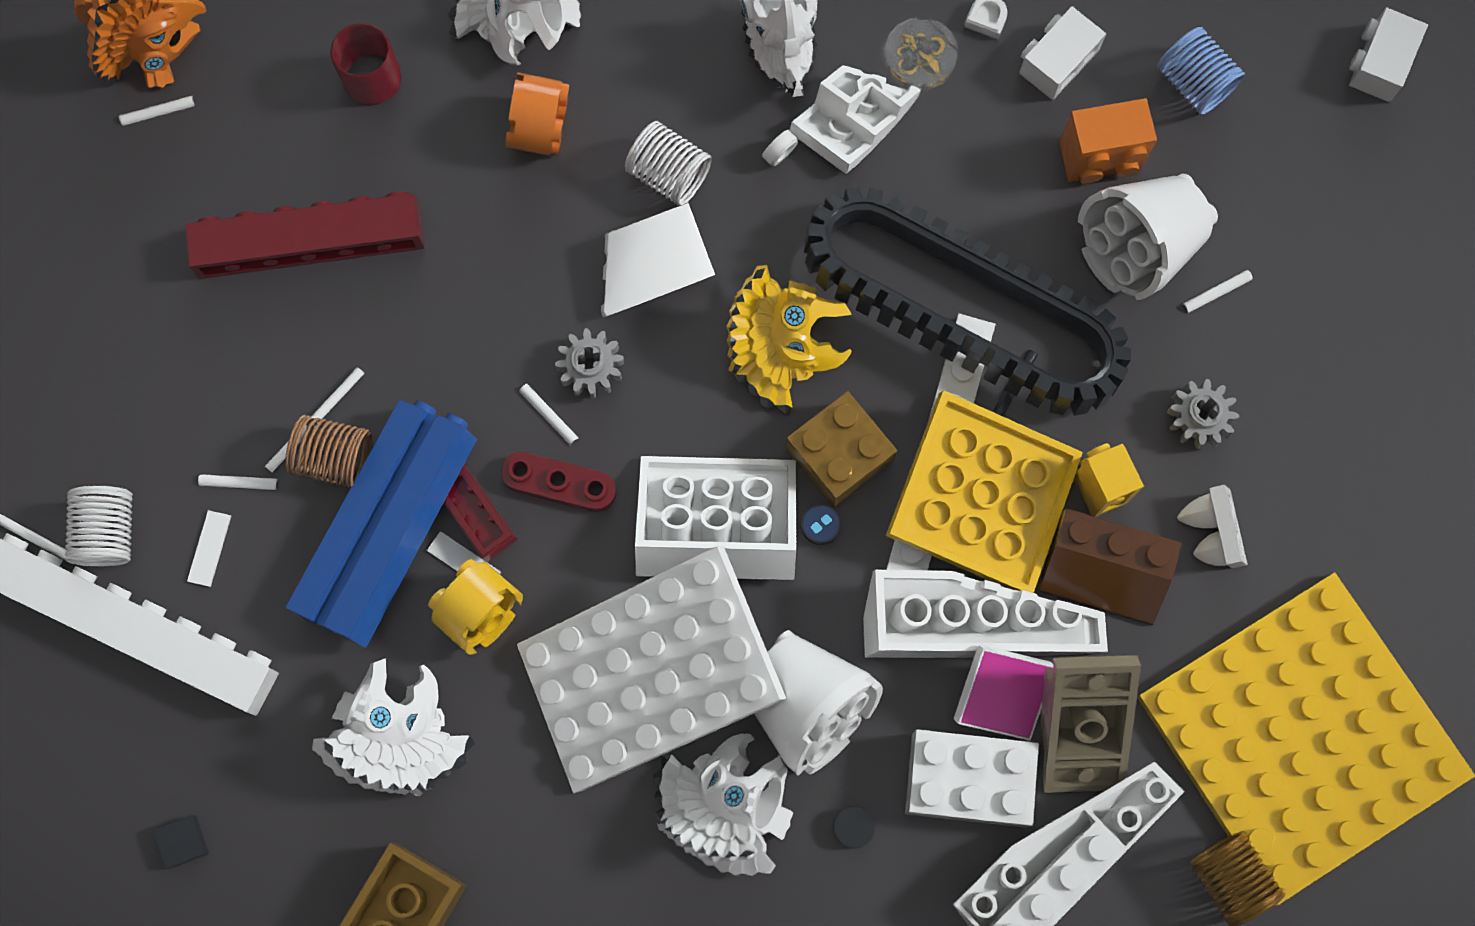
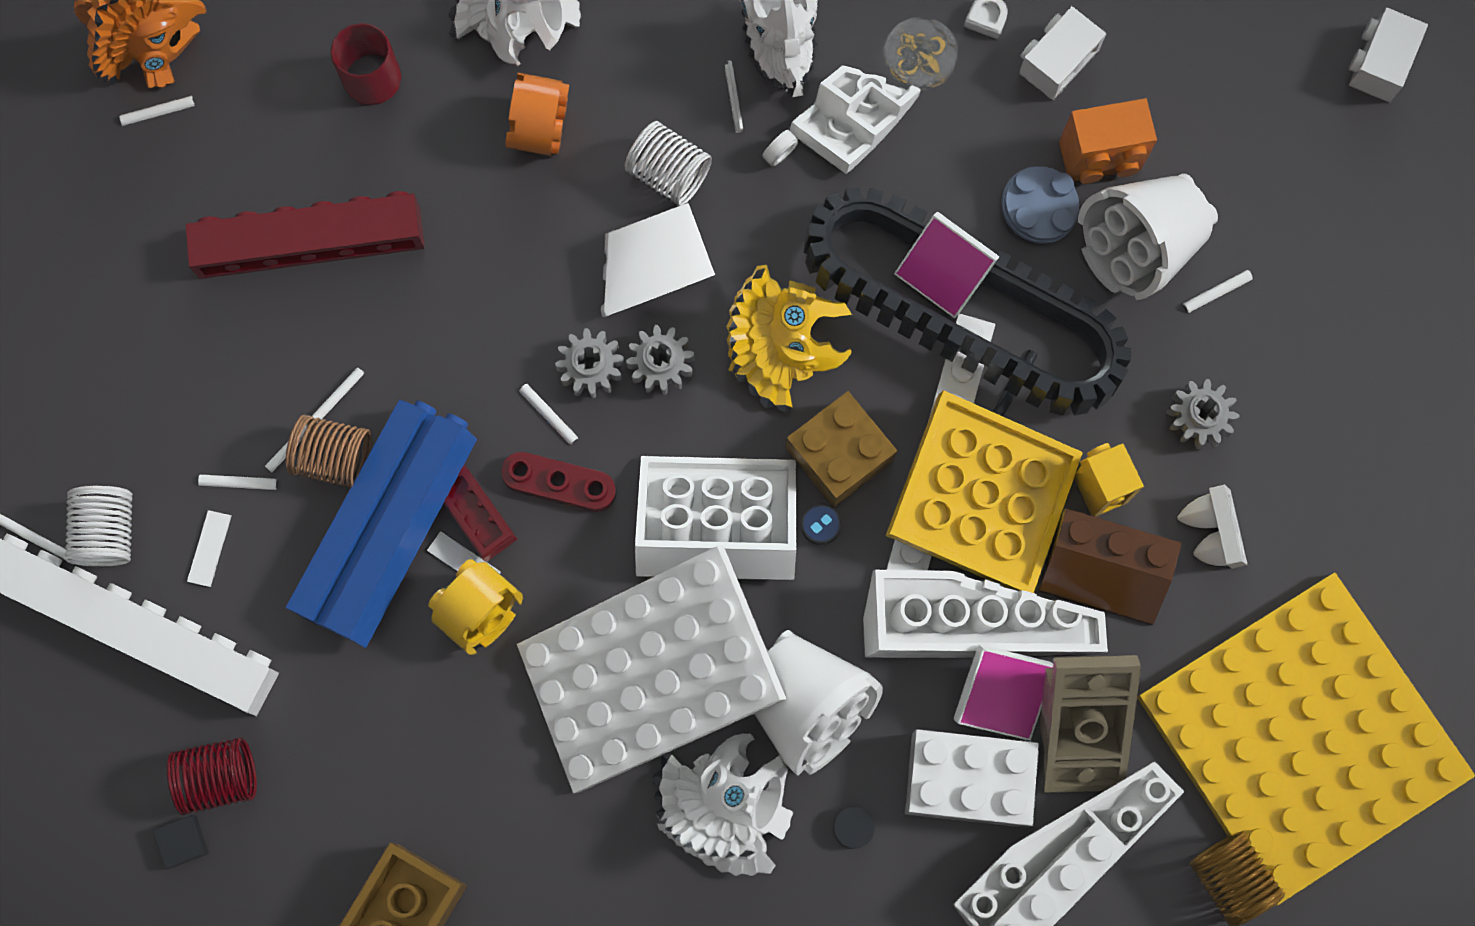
white piece [312,658,475,797] -> none
light blue piece [1157,27,1245,114] -> none
none -> dark red piece [166,737,257,815]
none -> light grey gear [626,325,695,395]
none -> white piece [724,60,743,133]
none -> dark pink tile [894,212,999,318]
none -> sand blue piece [1001,166,1079,244]

